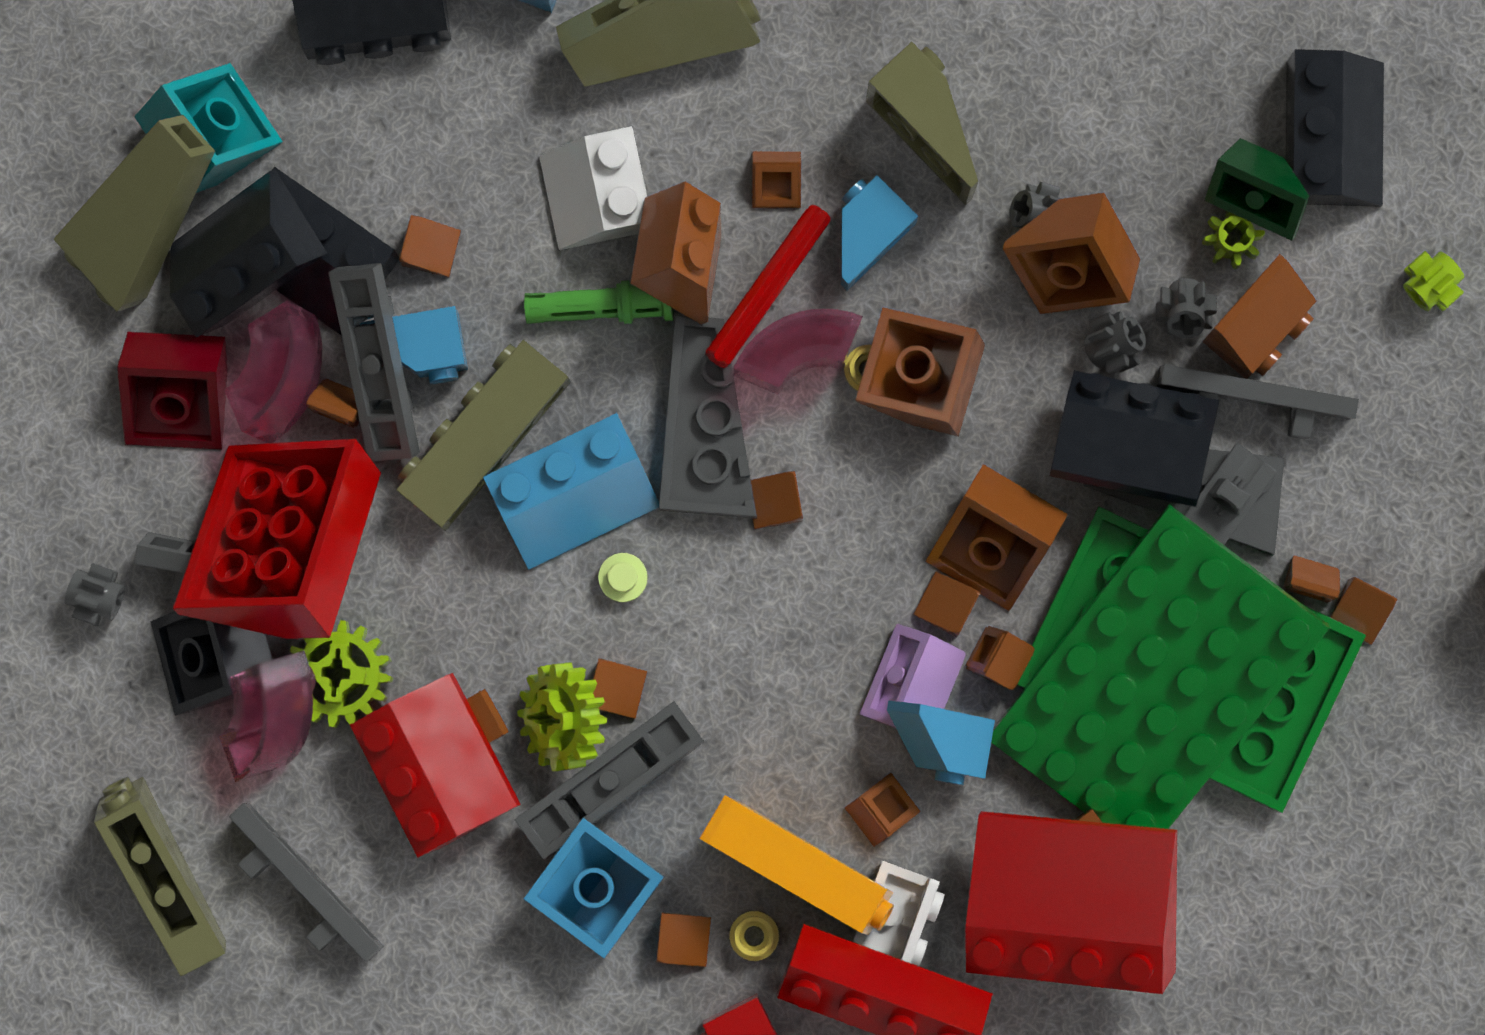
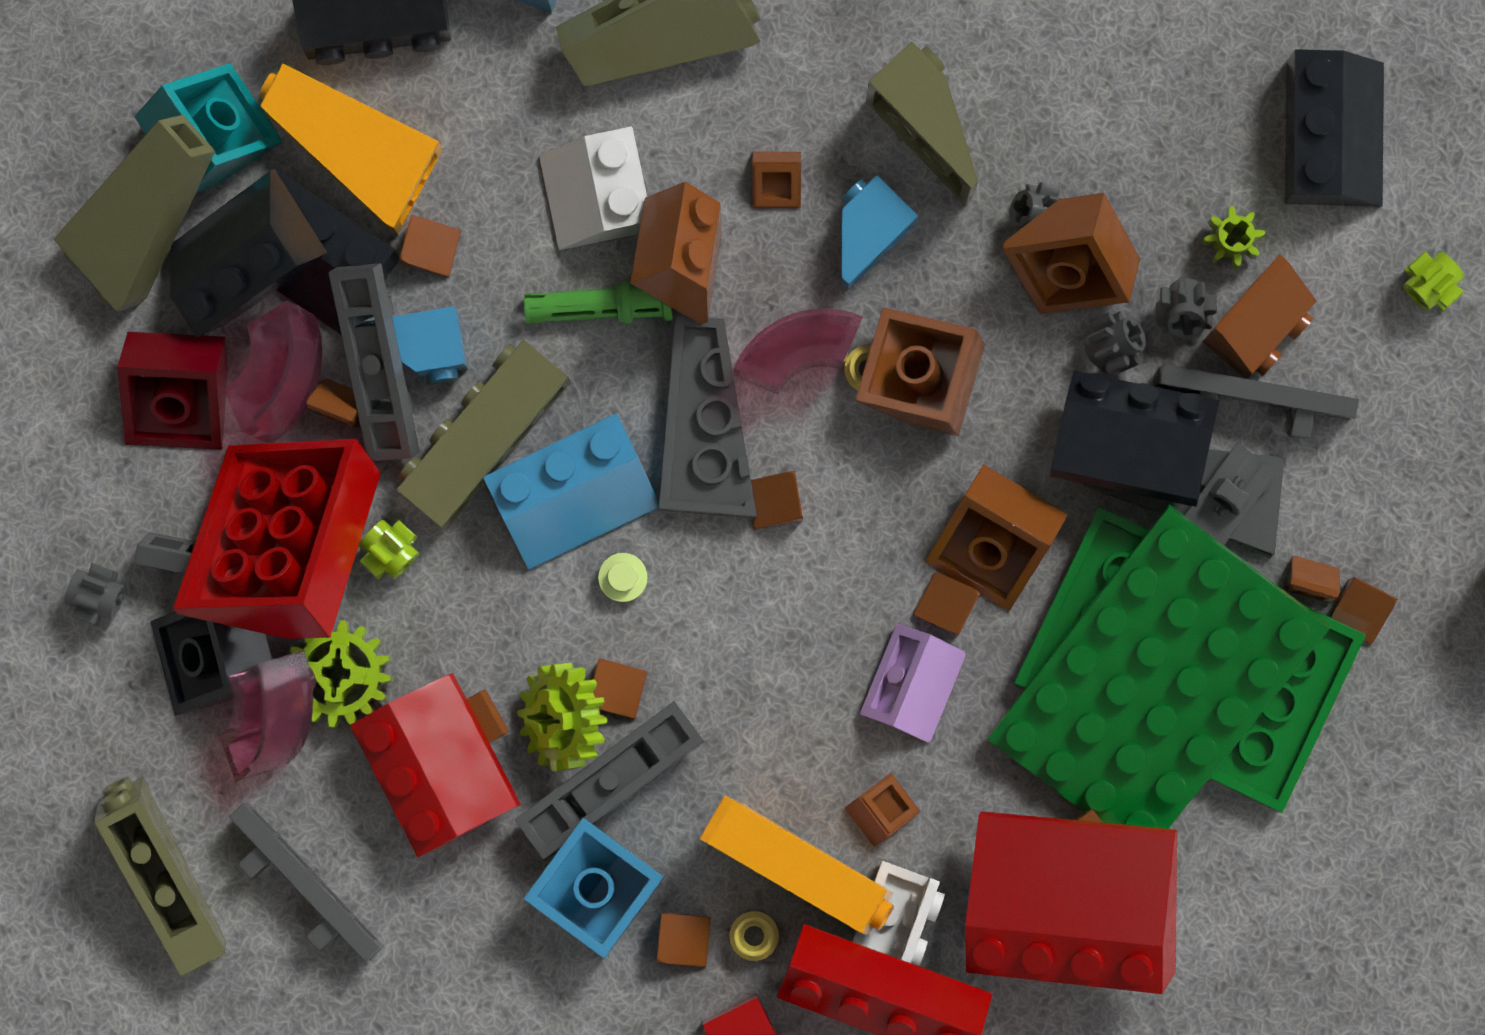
red axle [705,204,831,368] -> none
dark azure slope [887,701,995,785] -> none
dark orange slope [965,626,1034,690] -> none
dark green slope [1204,138,1310,241] -> none
none -> light orange slope [259,64,443,235]
none -> lime gear [358,520,419,580]

